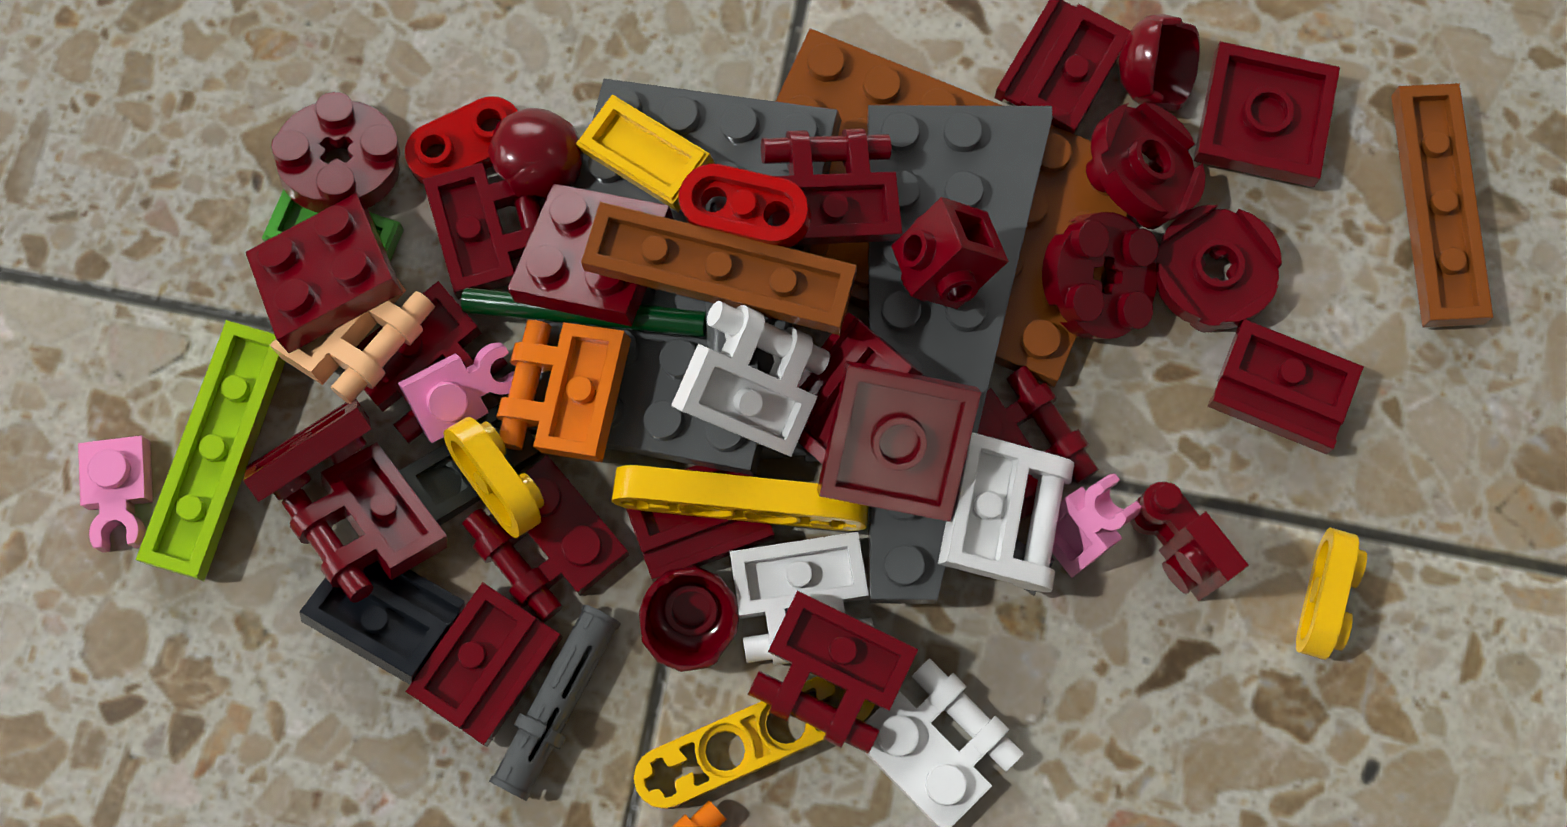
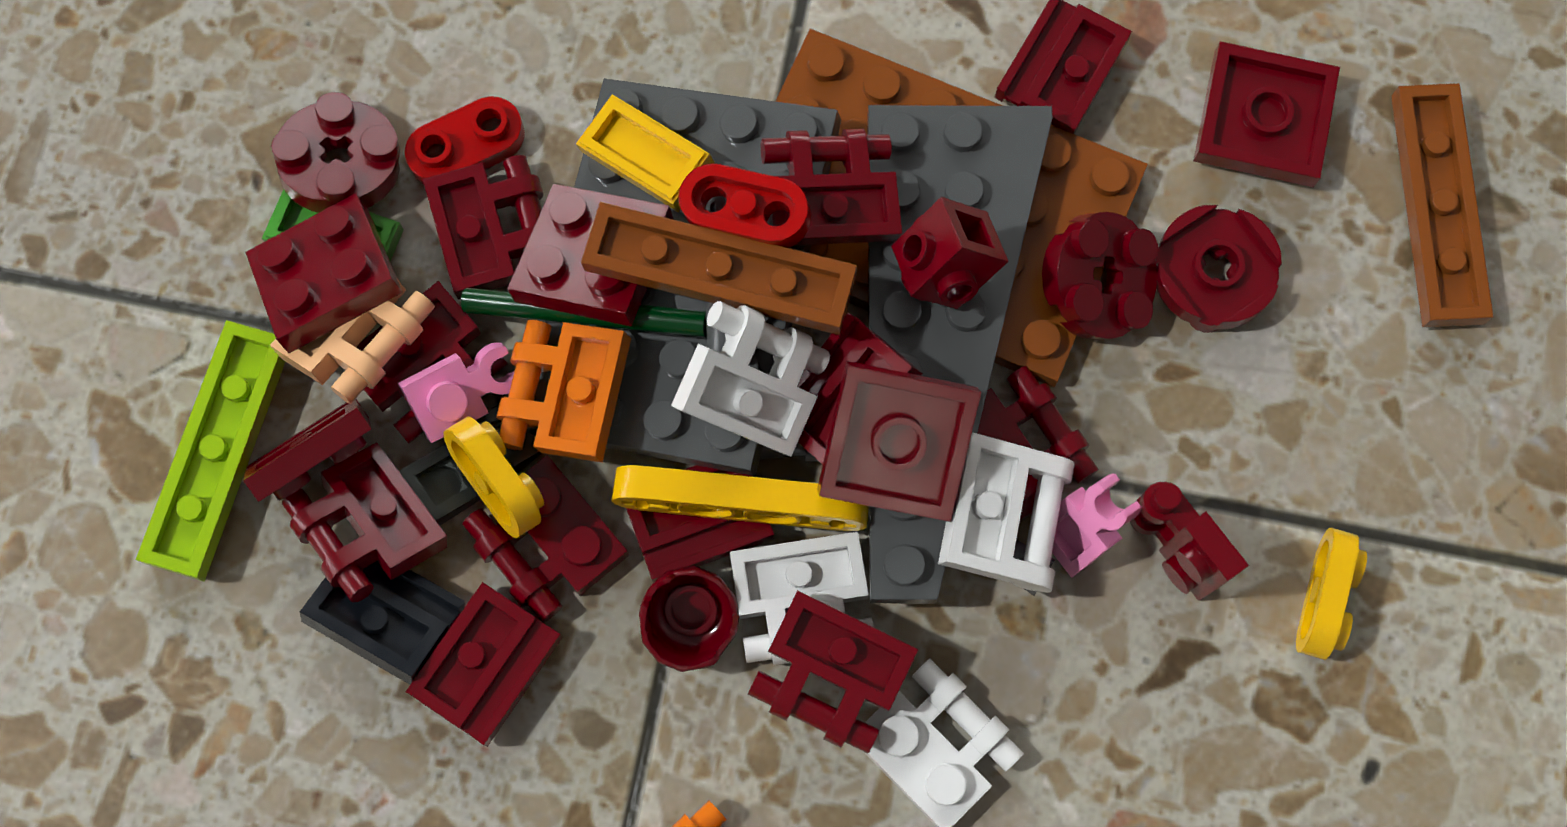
bright pink plate [78,436,153,552] -> none
dark red hair [488,108,584,201] -> none
dark grey pin [489,605,621,801] -> none
yellow beam [634,677,874,809] -> none
dark red plate [1086,102,1206,230] -> none
dark red hair [1119,14,1200,111] -> none
dark red plate [1207,319,1364,455] -> none

